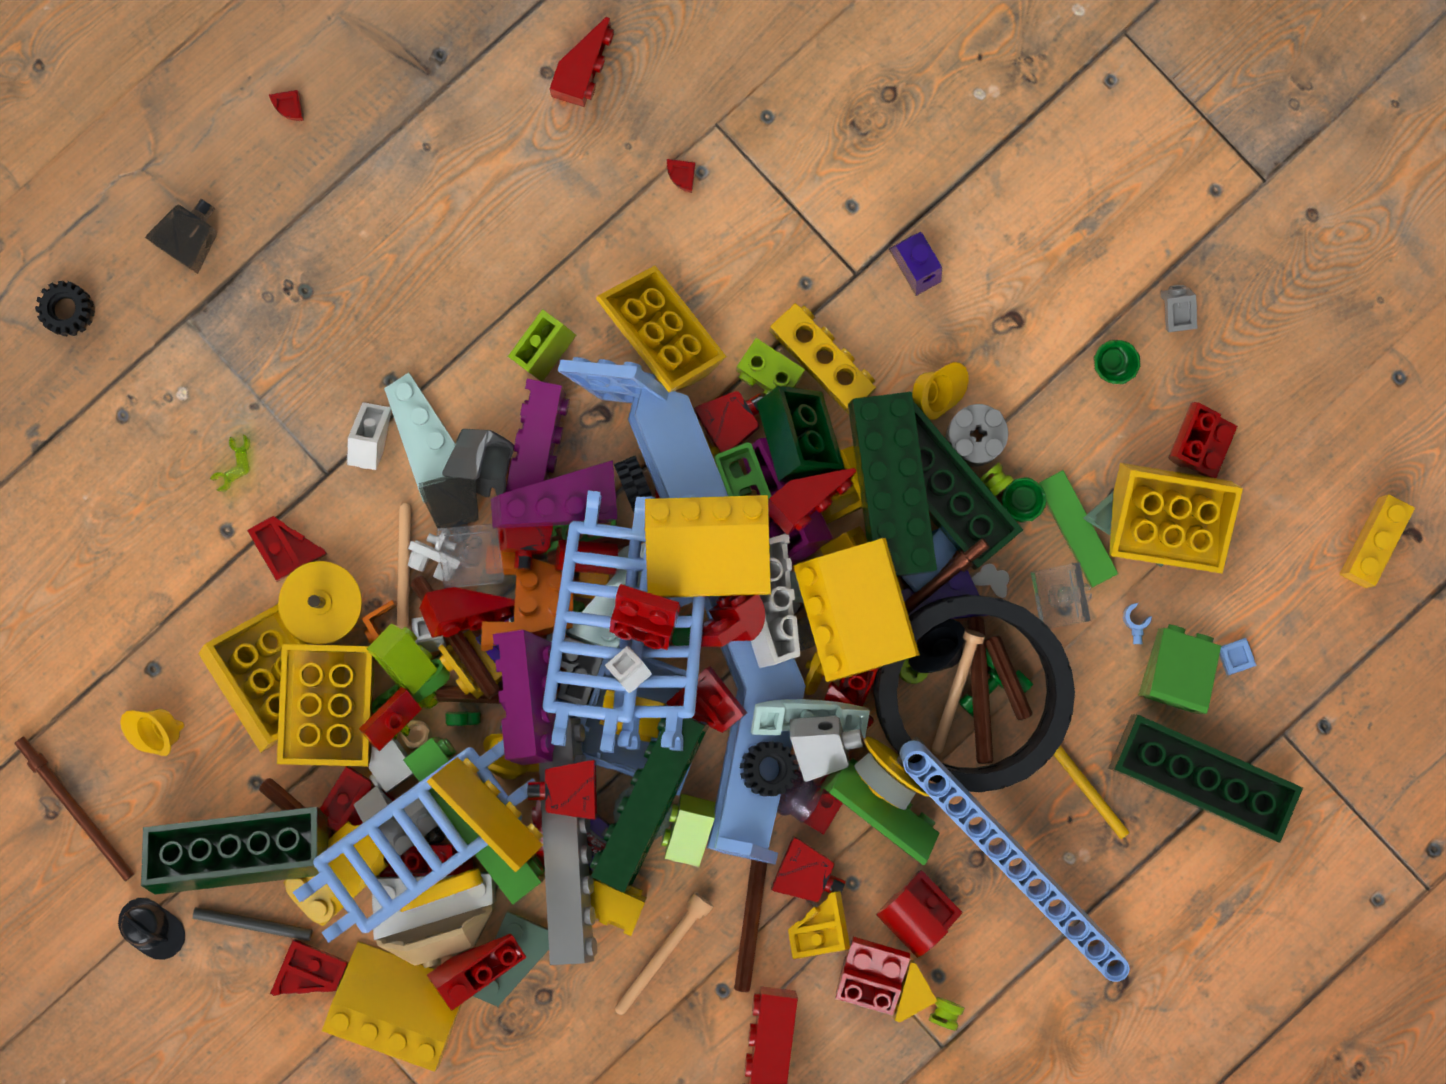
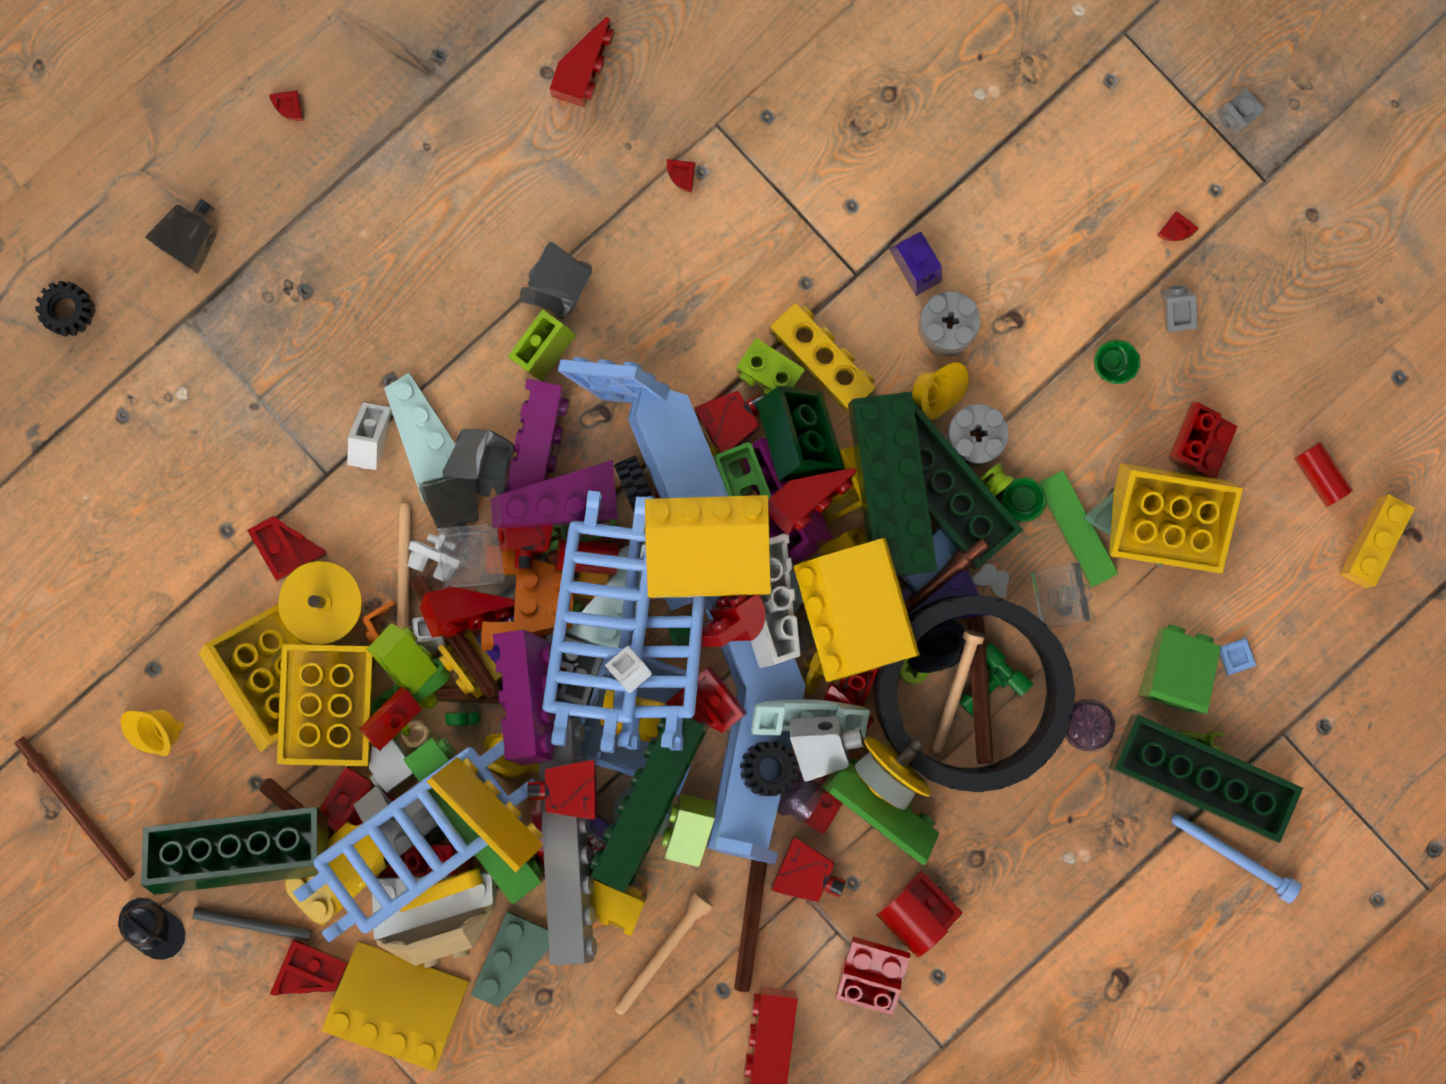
clear neon green arm [210,435,250,492] -> none
red slope [427,933,526,1011] -> none
yellow slope [596,265,727,392] -> none
red brick [609,584,681,650] -> none
yellow wing [788,891,851,959] -> none
yellow slope [893,960,937,1023] -> none
light blue beam [900,740,1130,982] -> none
lime wheel [928,997,965,1031] -> none
copper axle [985,635,1033,720] -> none
yellow bar [1053,745,1130,839] -> none
light blue piece [1123,603,1152,644] -> none
none -> dark grey piece [520,242,592,319]
none -> light grey brick [918,292,980,356]
none -> piece [1065,699,1116,752]
none -> red tile [1157,211,1199,241]
none -> light blue piece [1172,814,1302,904]
none -> lime hand [1181,730,1225,750]
none -> light grey bracket [1218,88,1265,135]
none -> red brick [1294,442,1353,507]

